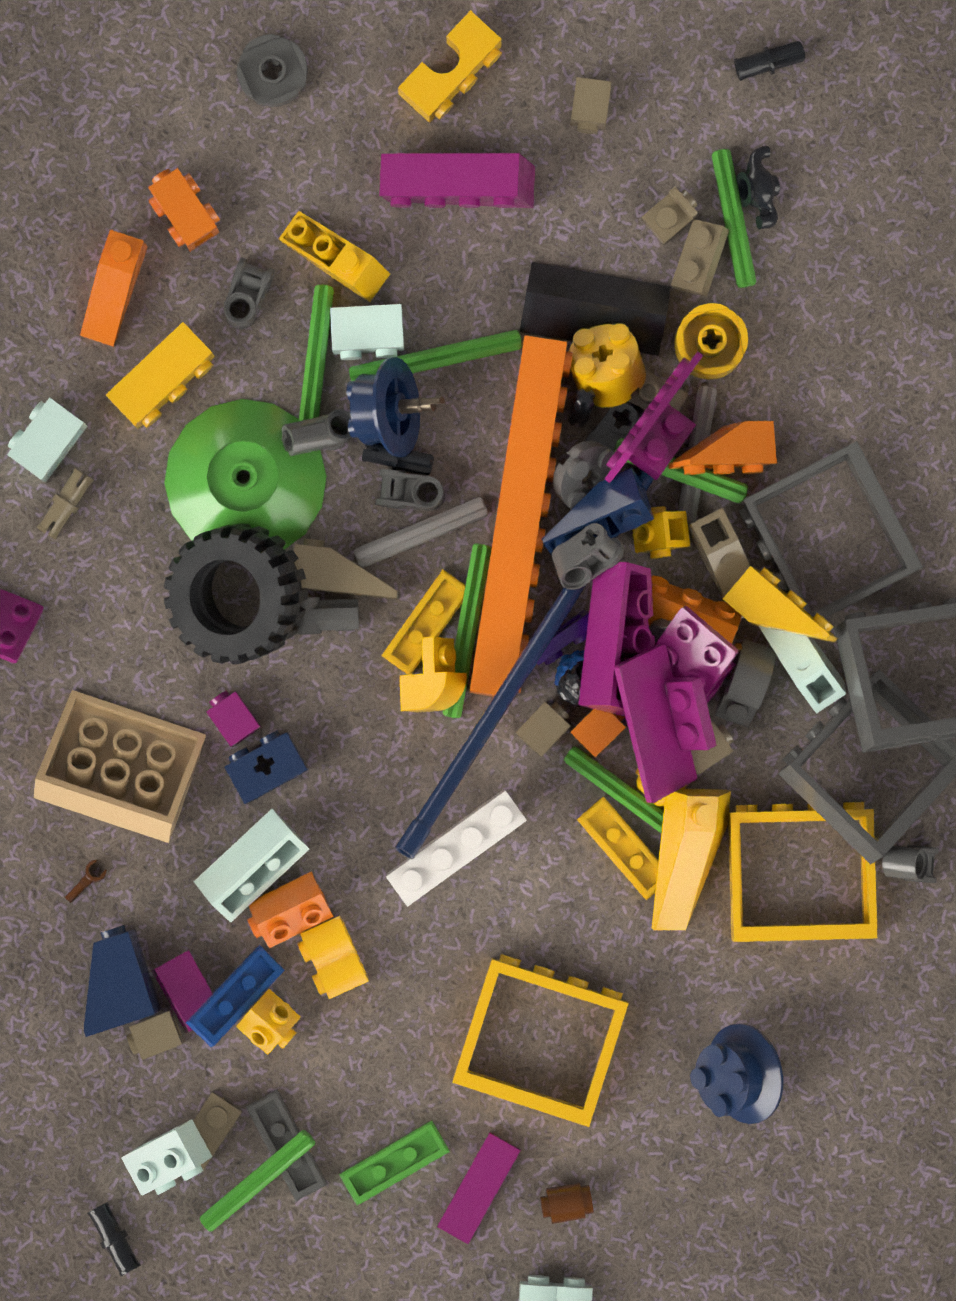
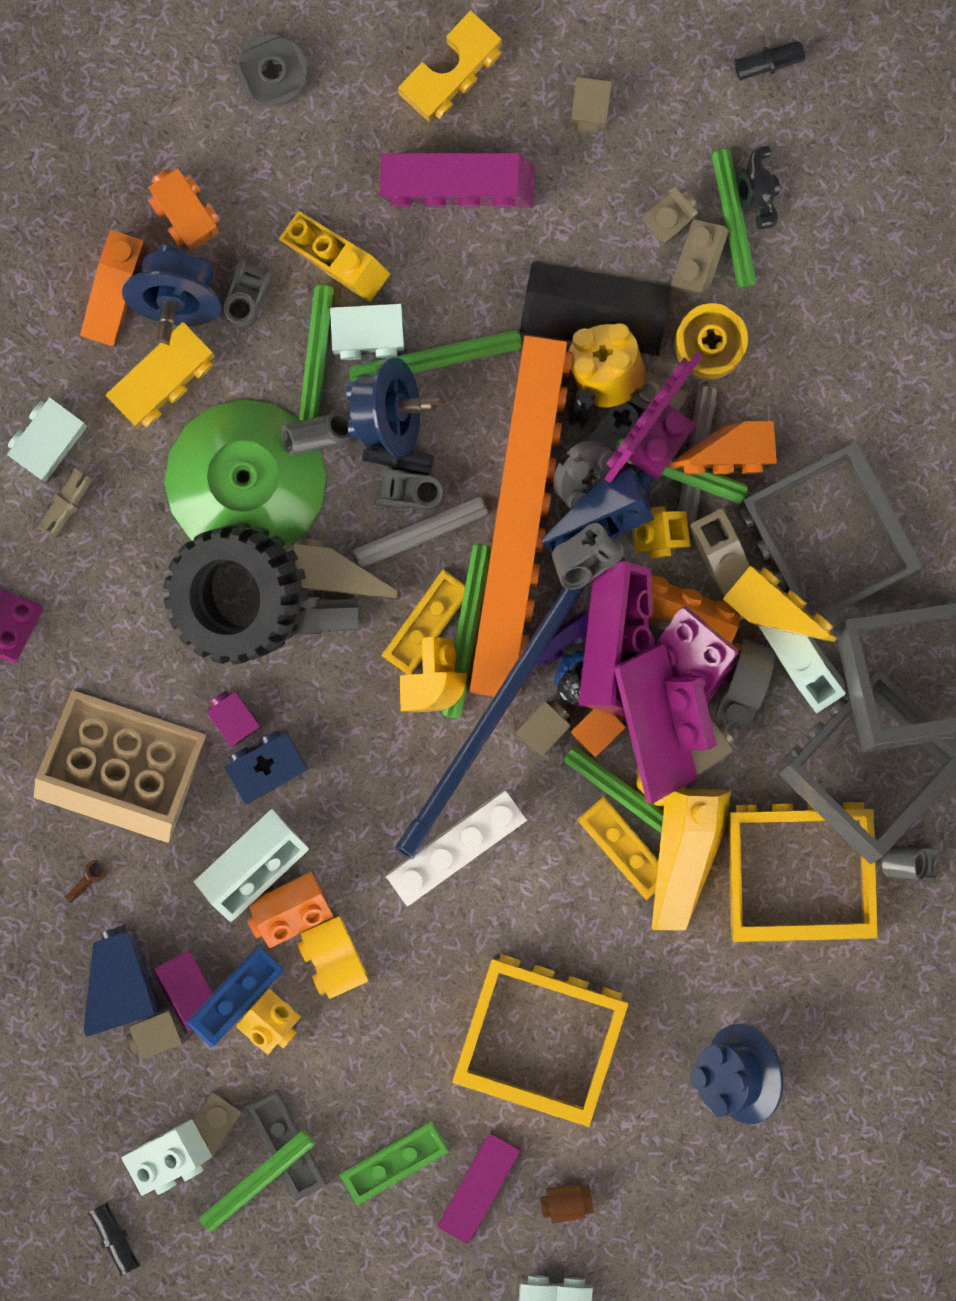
none -> dark blue piece [122,245,221,345]

